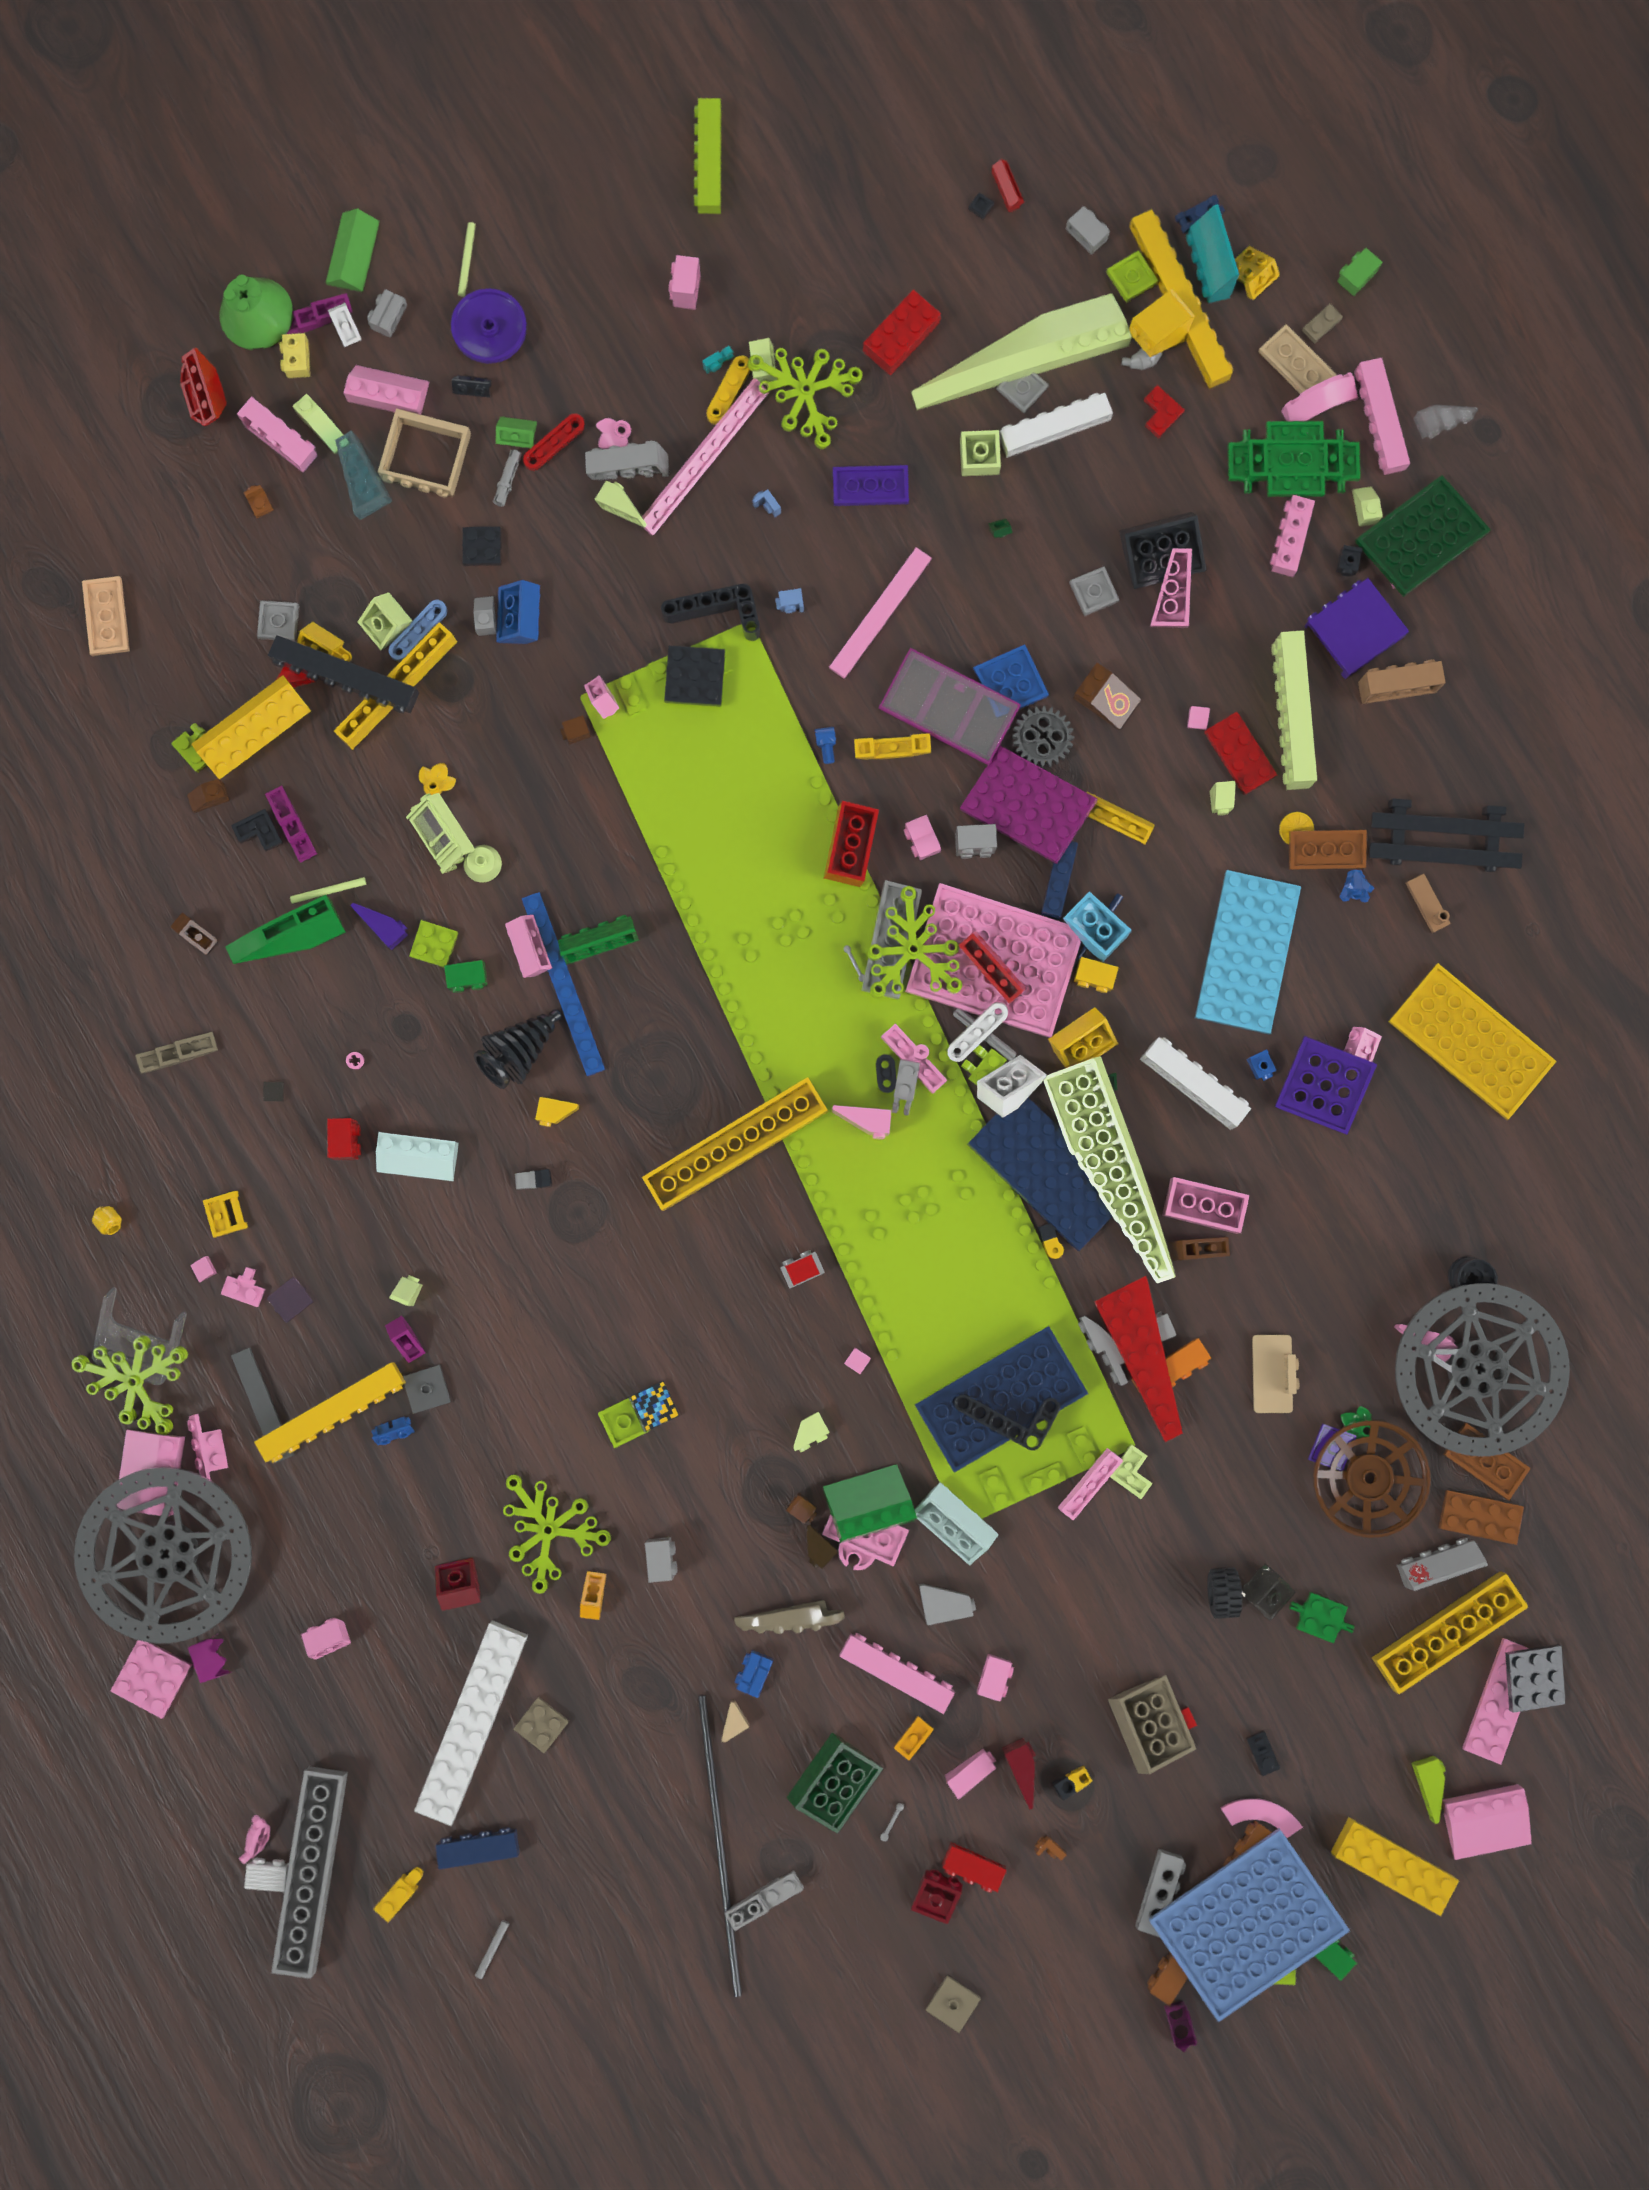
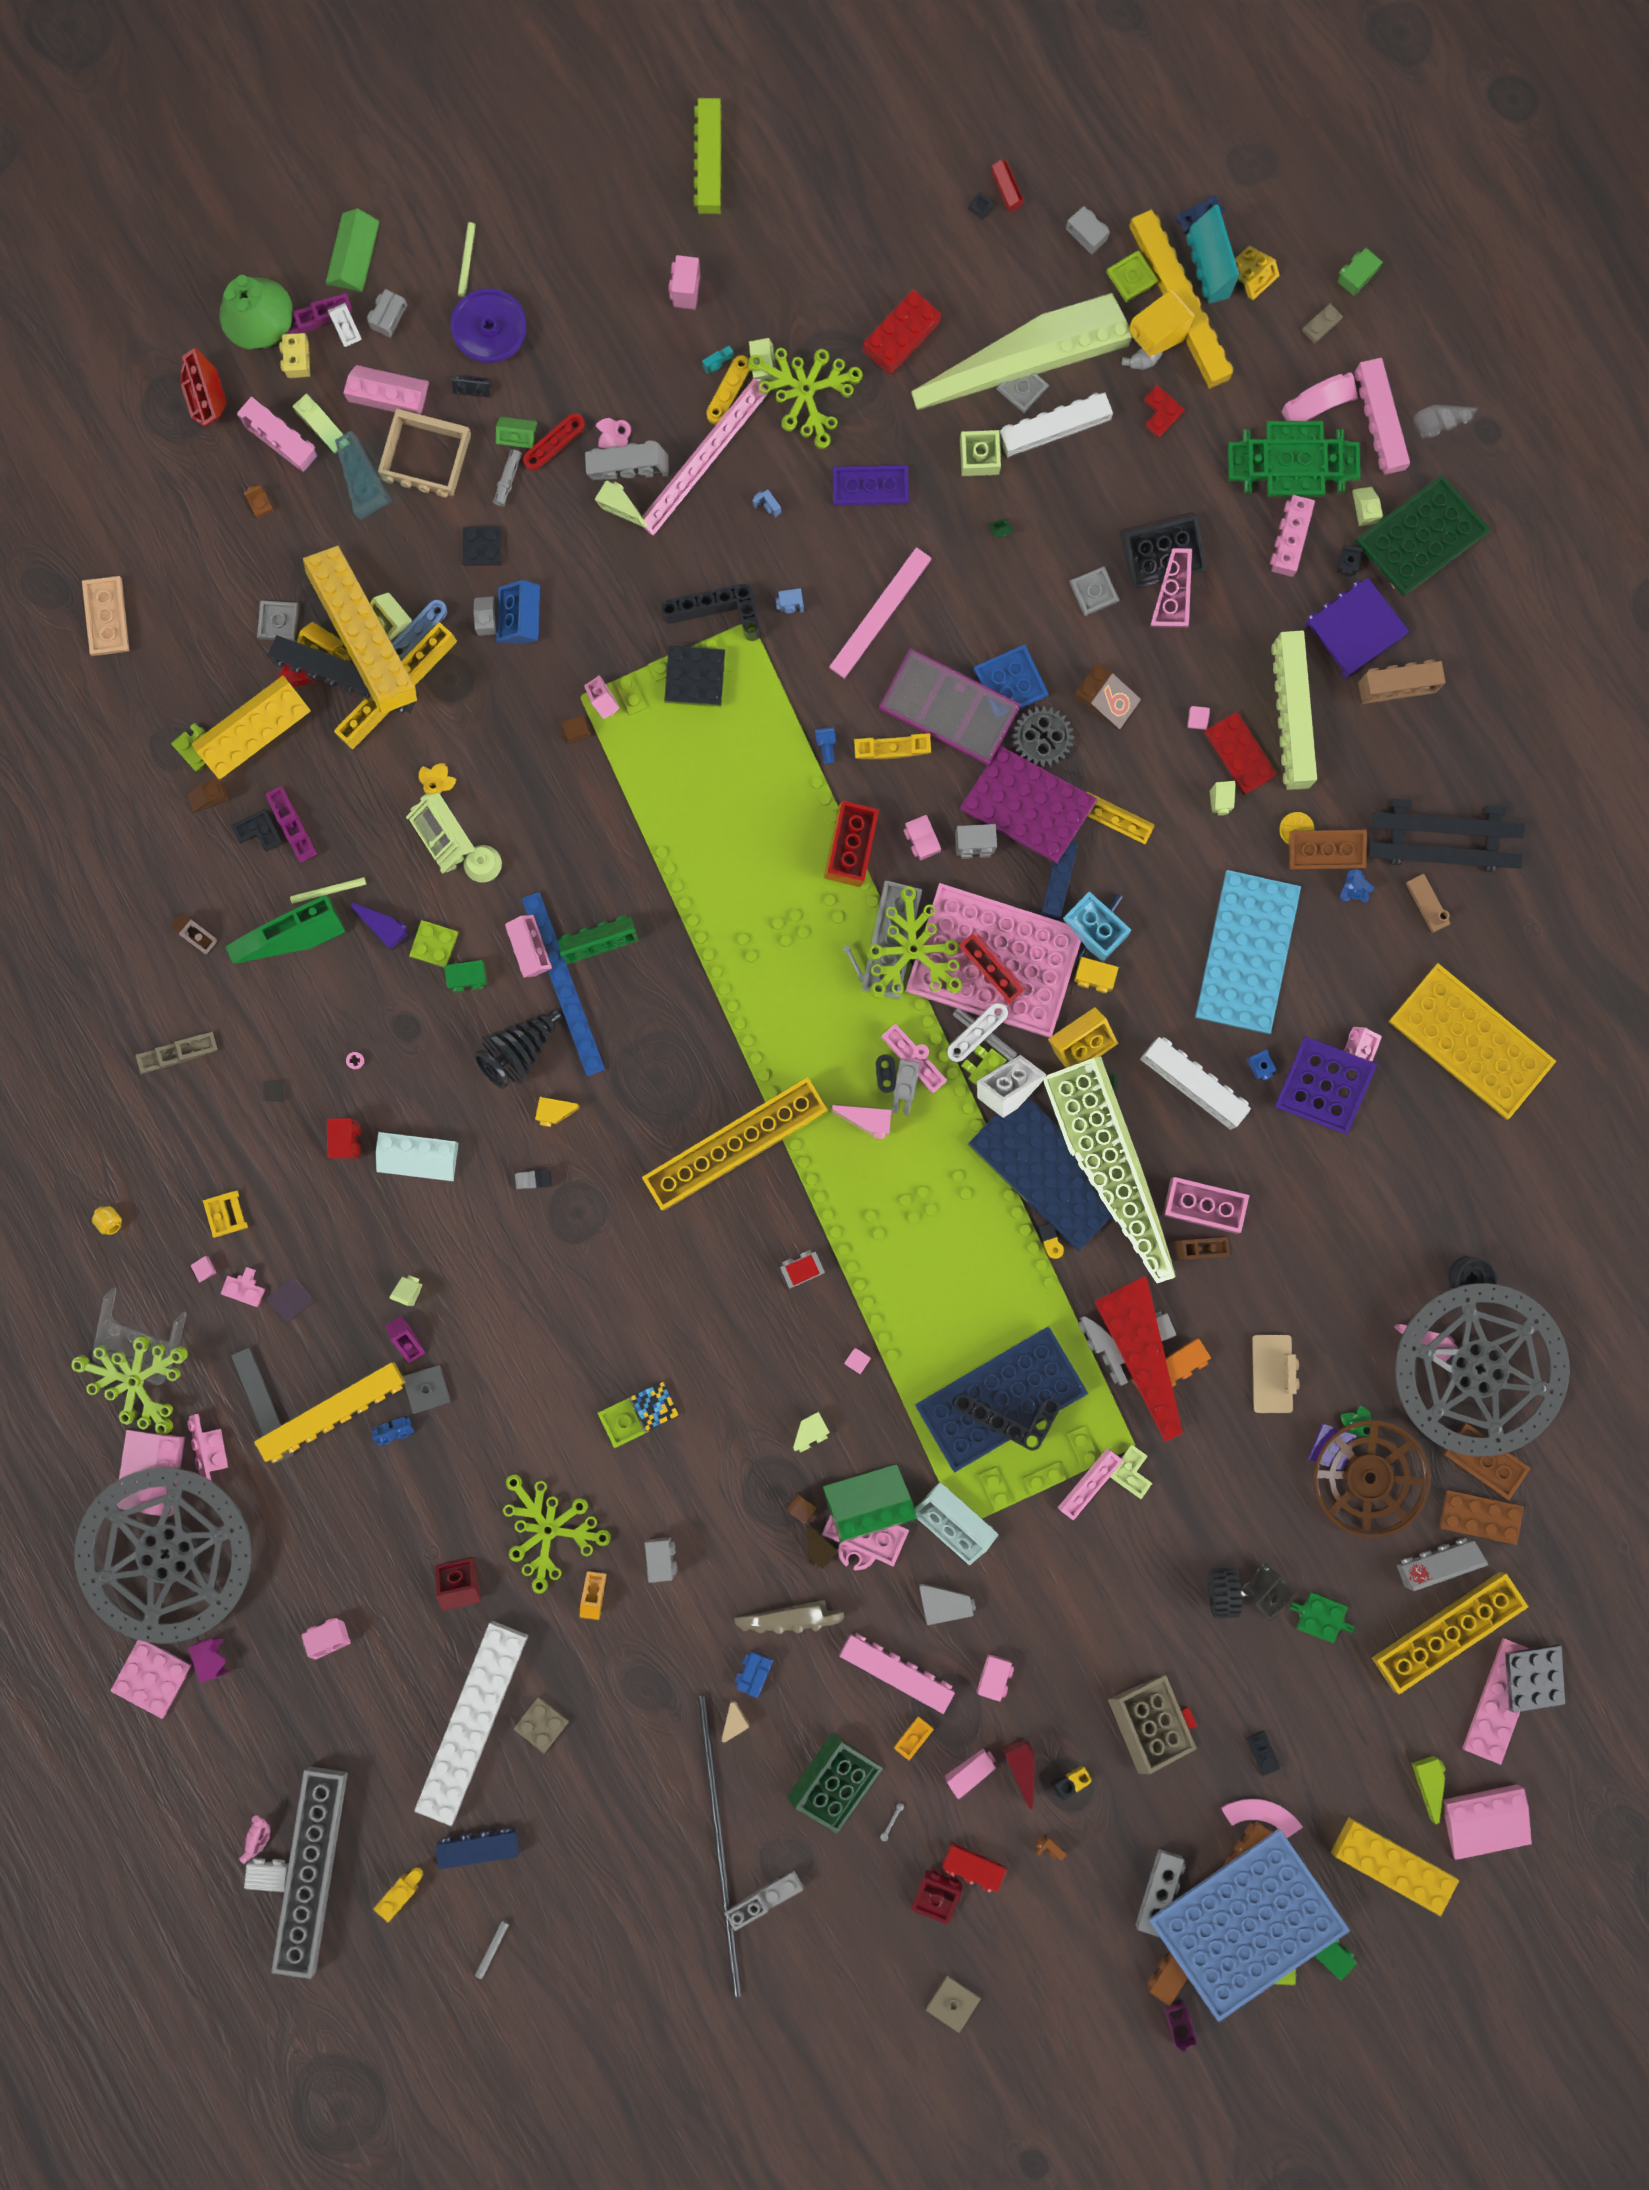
tan plate [1258,324,1337,394] -> none
none -> yellow brick [303,546,417,714]

